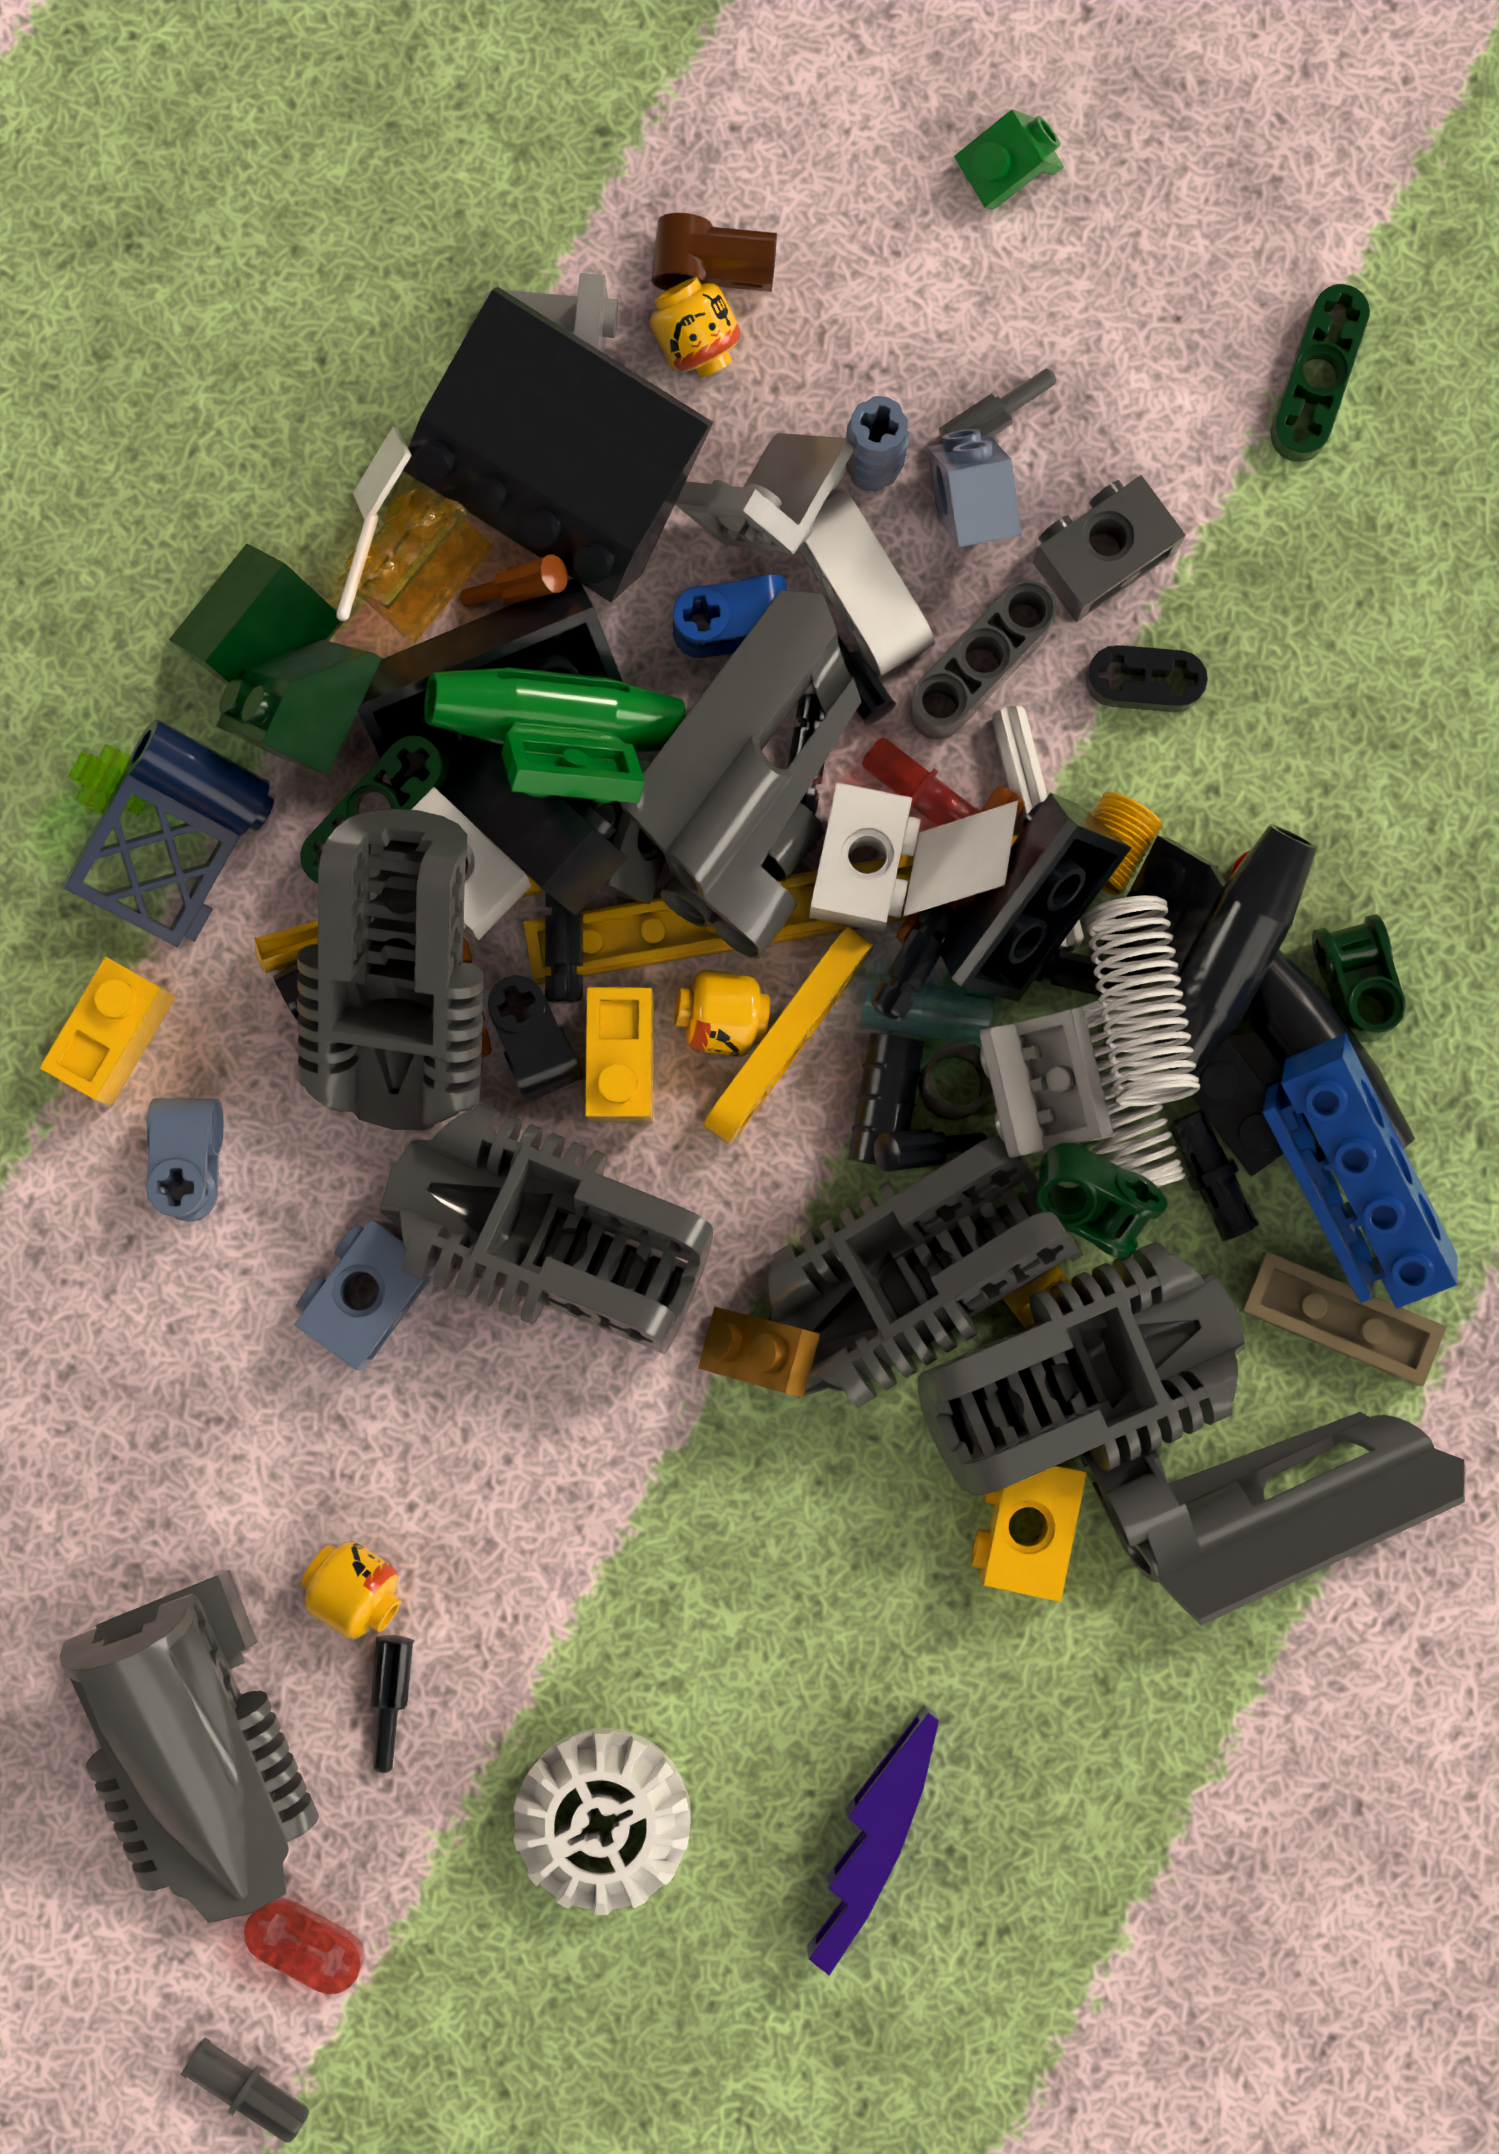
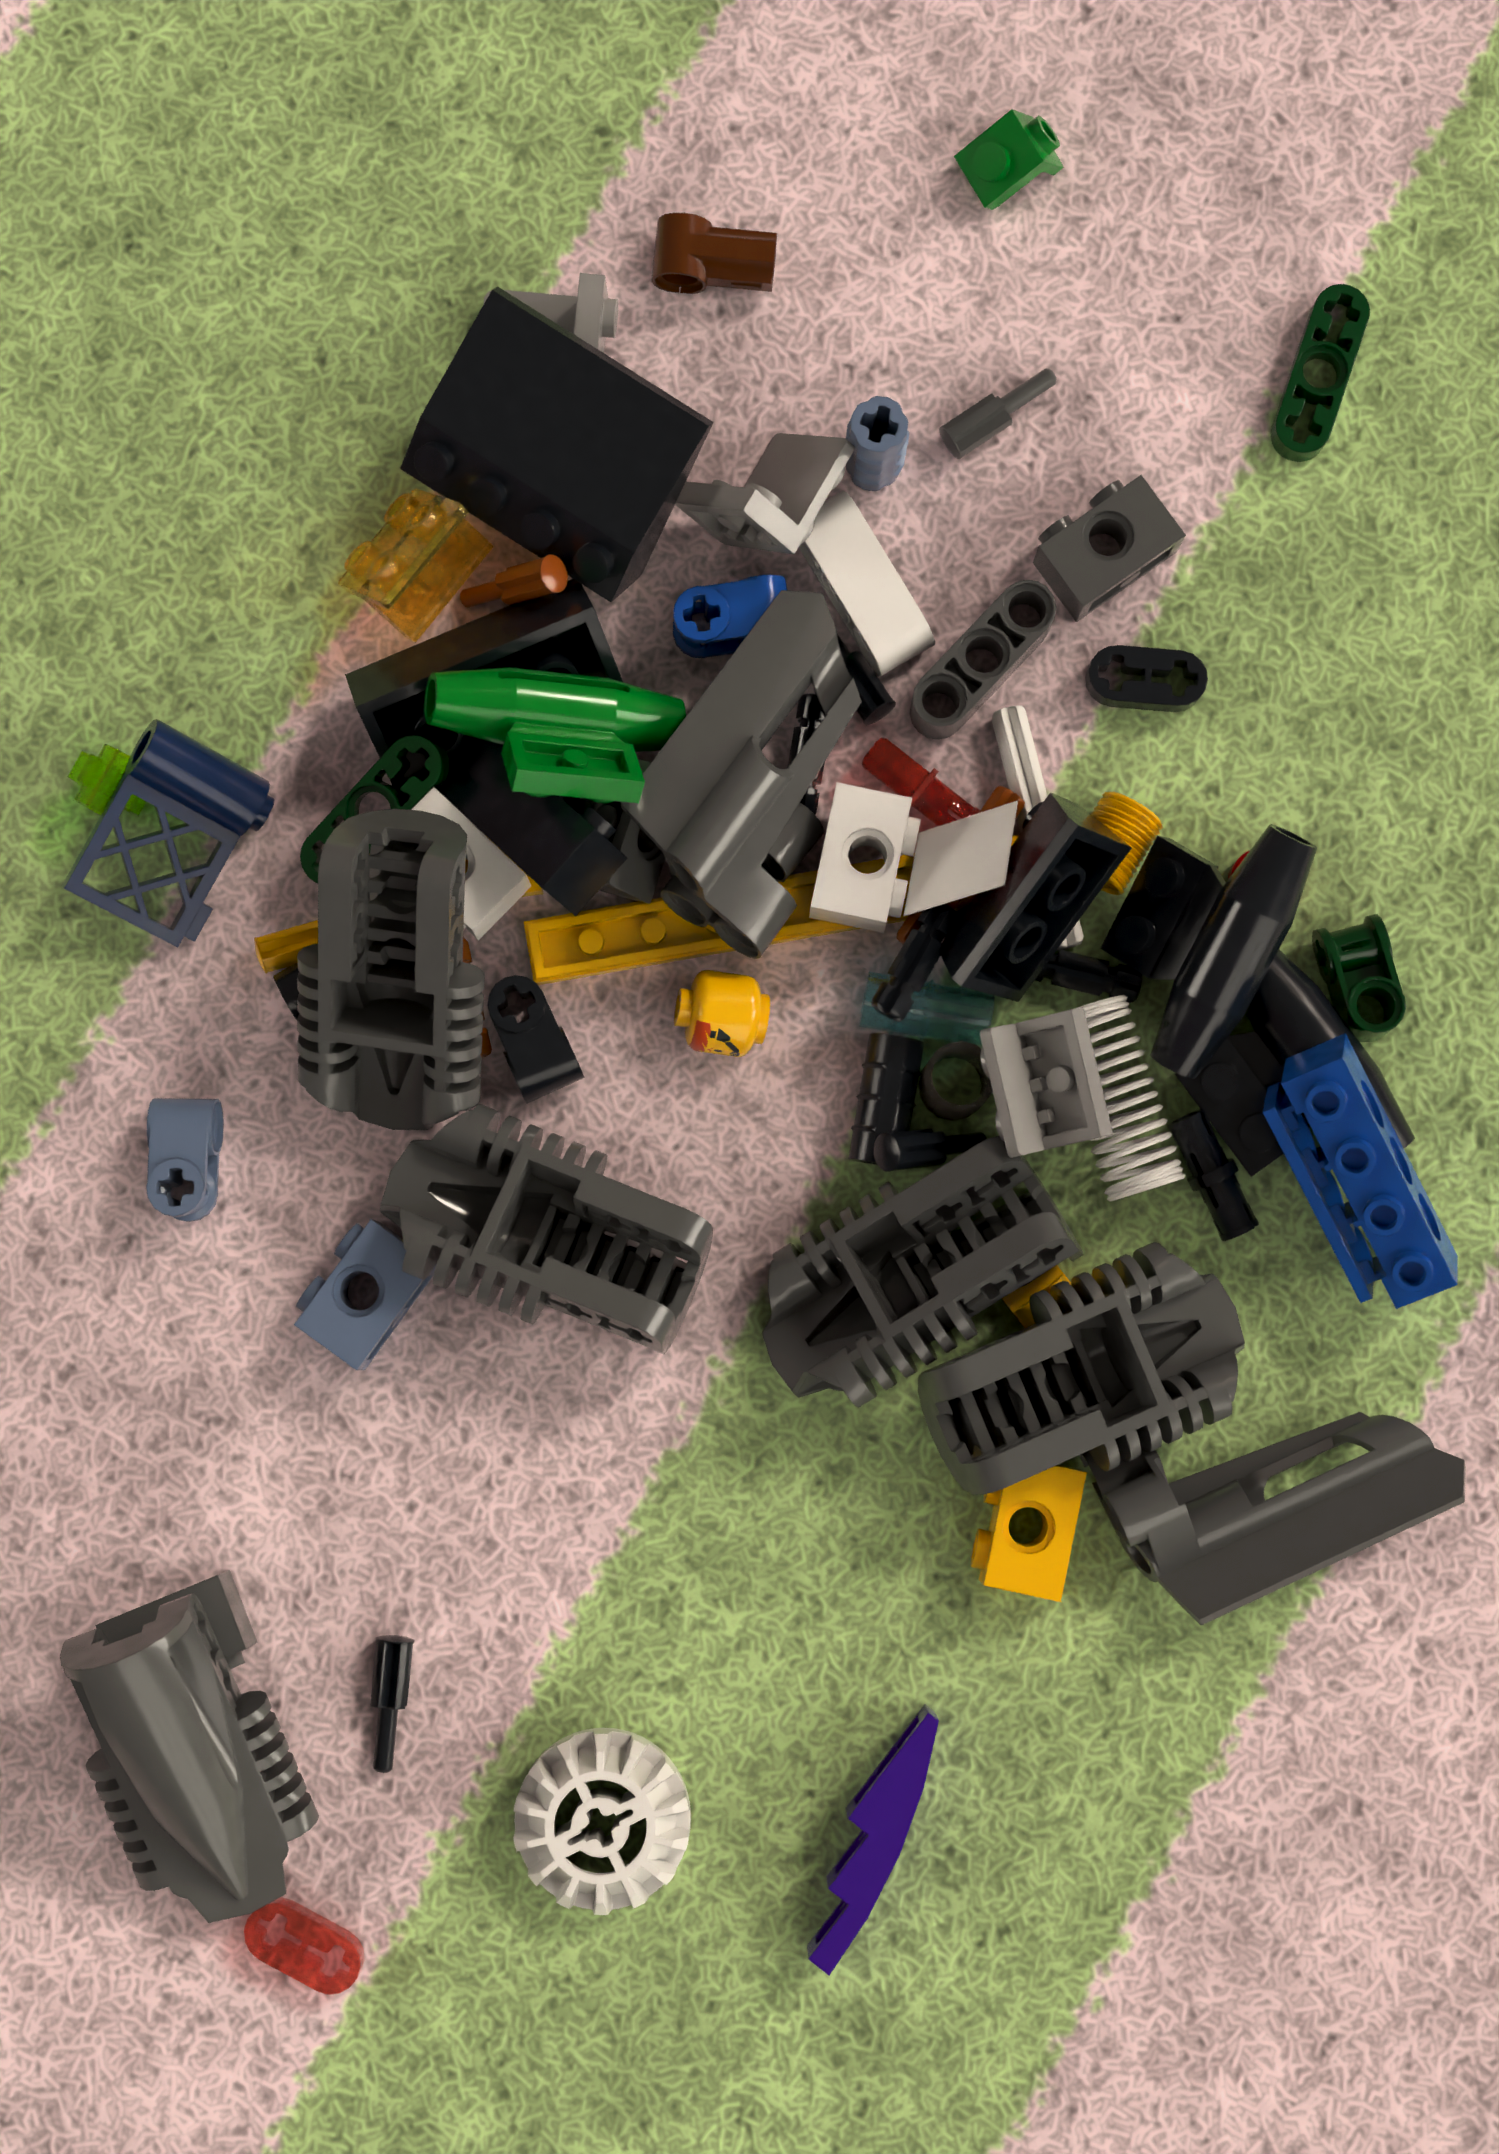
yellow brick [39,956,176,1106] -> none
dark green slope [169,544,344,686] -> none
dark grey axle [181,2037,309,2143] -> none
dark green slope [216,640,382,775] -> none
yellow head [301,1541,401,1640] -> none
white piece [336,427,412,621] -> none
black axle [545,891,583,1004] -> none
yellow brick [585,987,654,1122] -> none
yellow head [649,277,741,378] -> none
pearl gold plate [698,1306,820,1398] -> none
yellow beam [703,927,875,1145] -> none
sand blue brick [927,429,1022,548] -> none
dark green piece [1037,1143,1168,1259] -> none
white piece [1084,895,1200,1106] -> none
dark tan plate [1239,1251,1447,1386] -> none

